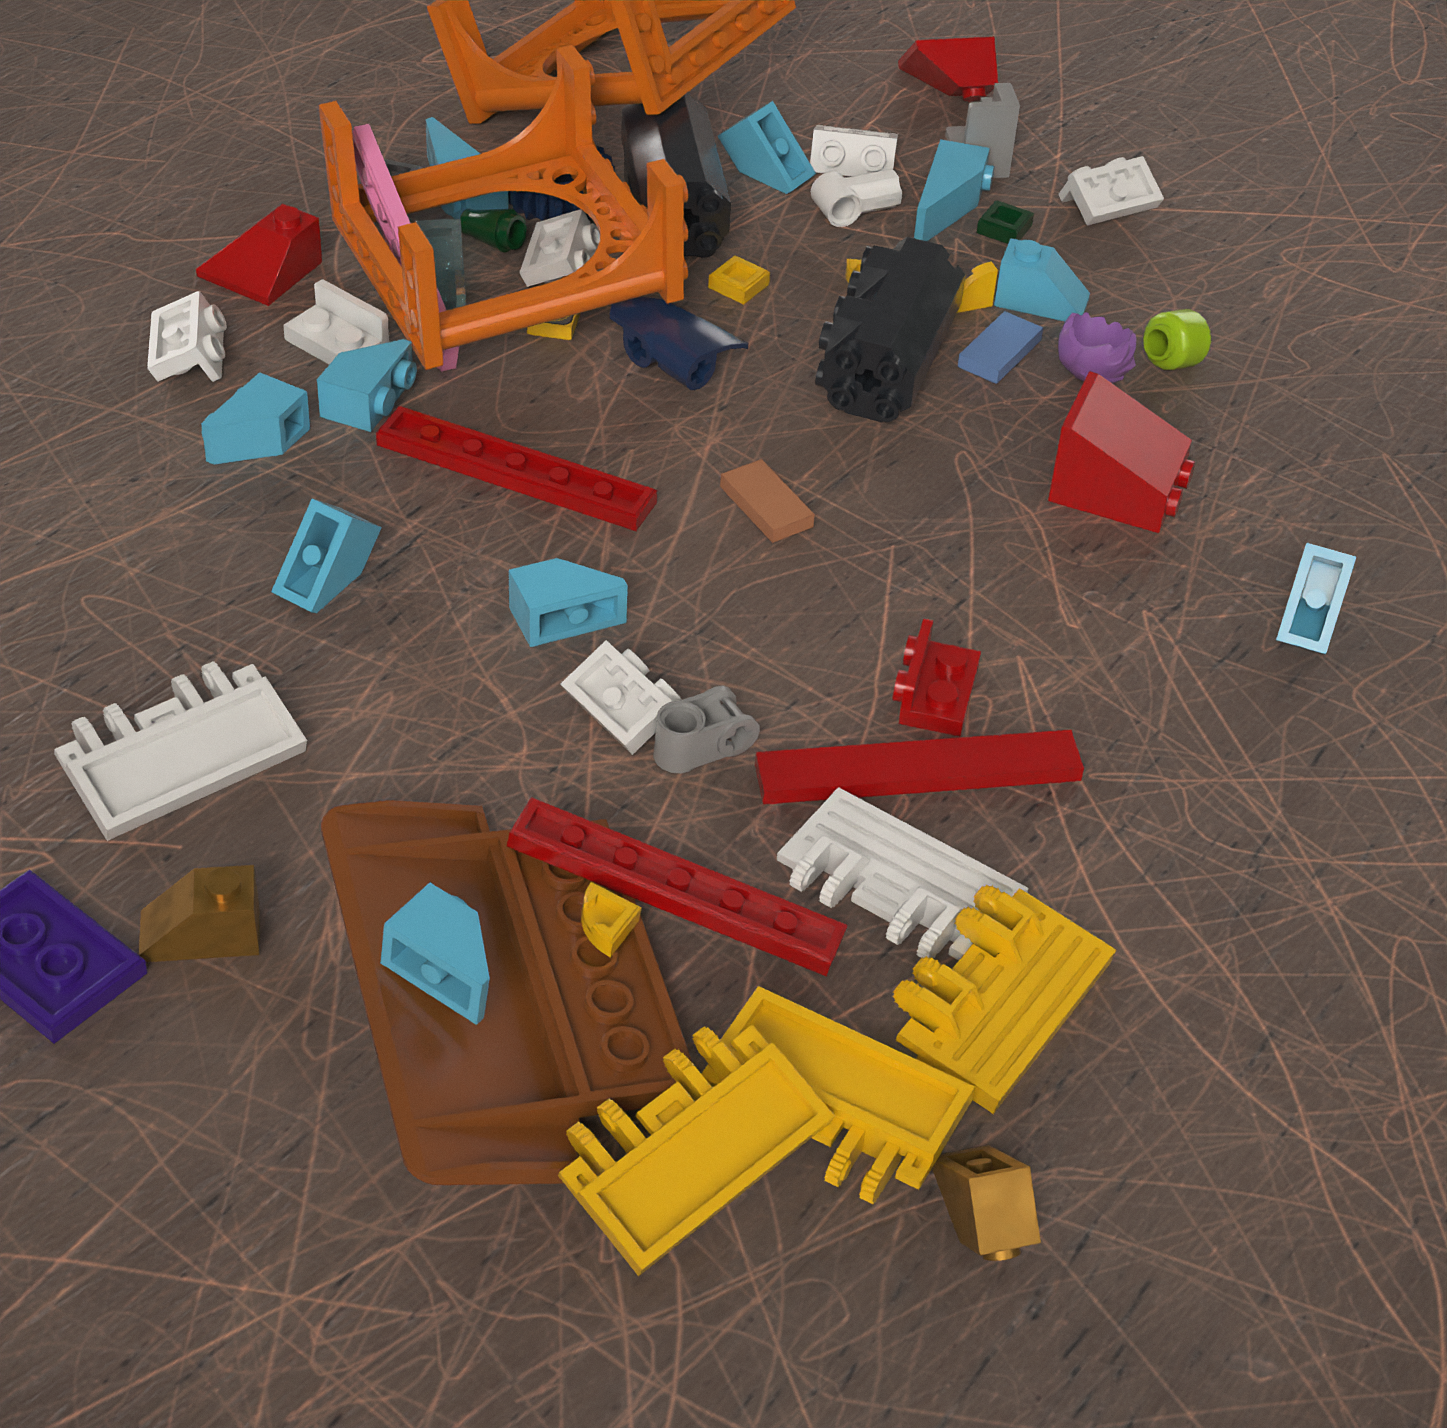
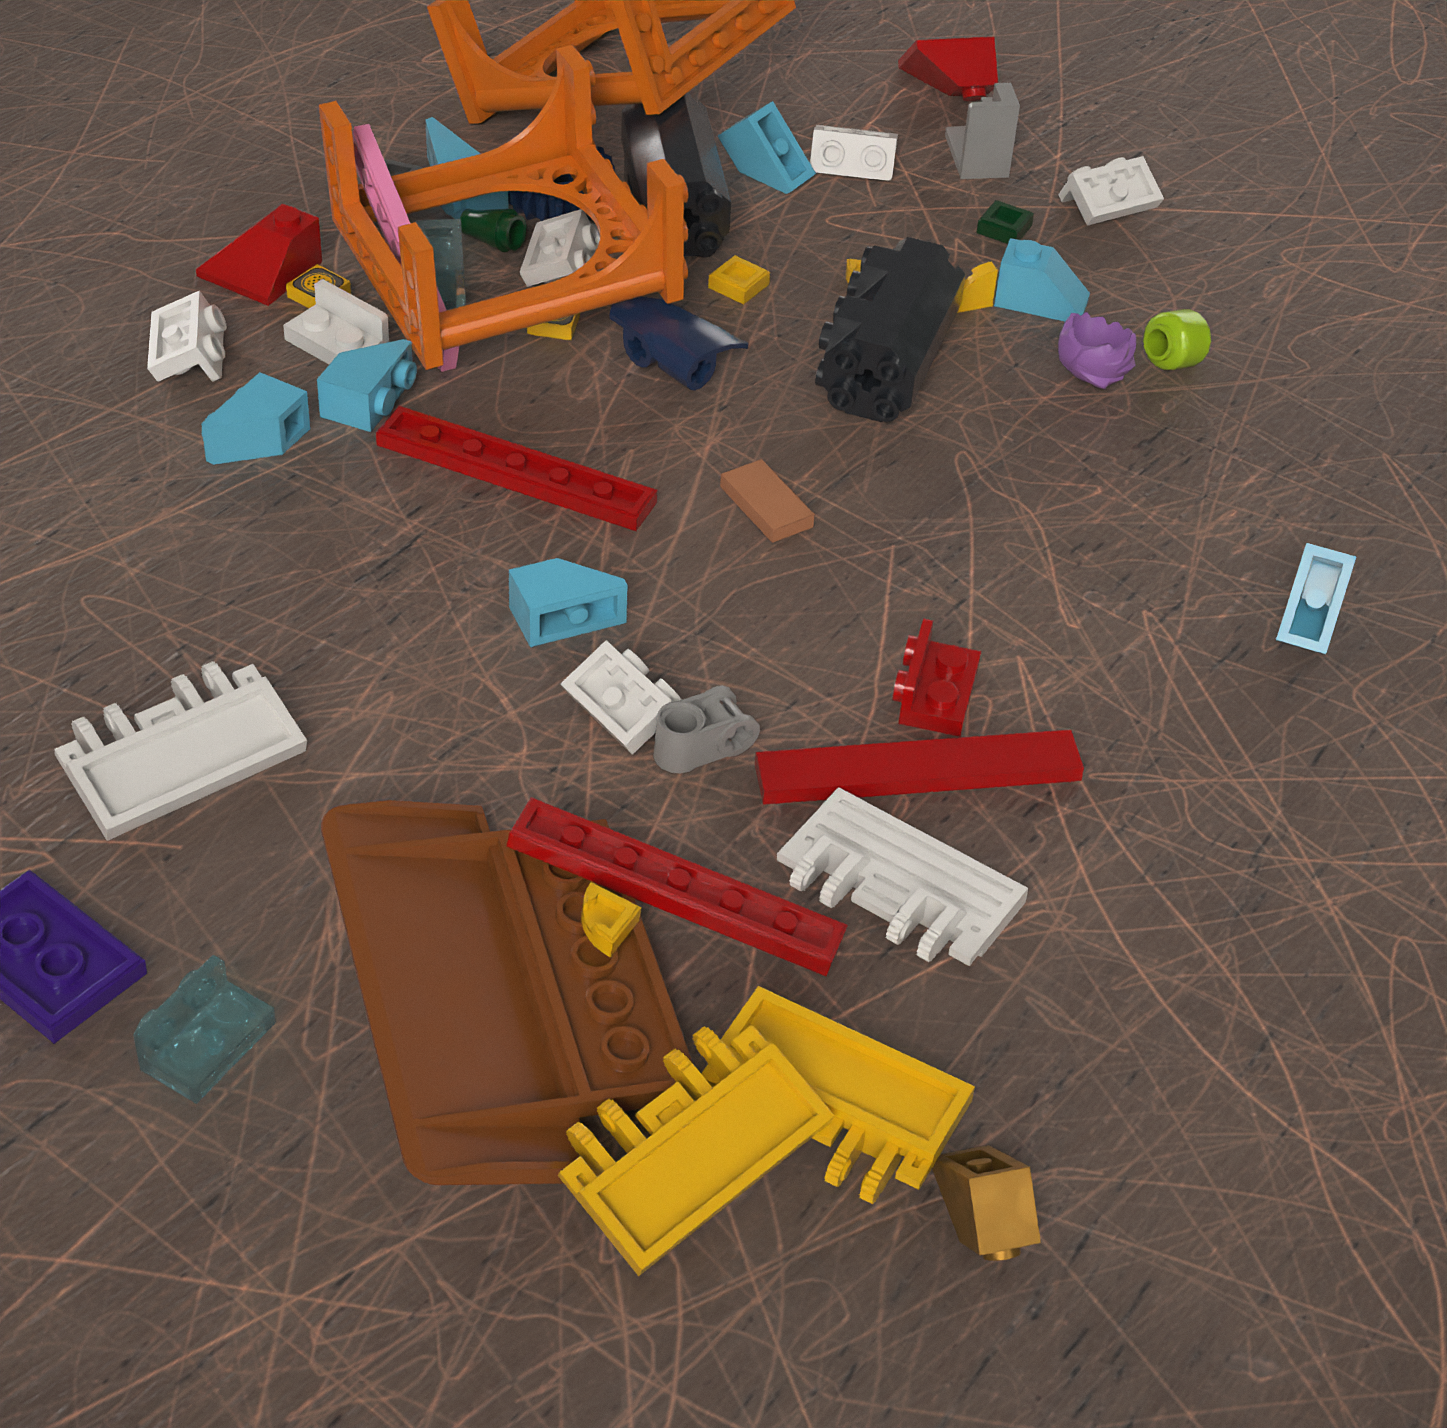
pearl gold slope [139,865,260,962] -> none
medium azure slope [271,499,382,613] -> none
medium azure slope [380,882,490,1025] -> none
white piece [810,169,902,227] -> none
yellow hinge [892,885,1116,1114] -> none
medium azure slope [914,139,995,241] -> none
medium blue tile [958,311,1043,384] -> none
red slope [1048,371,1195,533] -> none
none -> clear light blue bracket [133,955,276,1104]
none -> yellow tile [286,264,351,308]

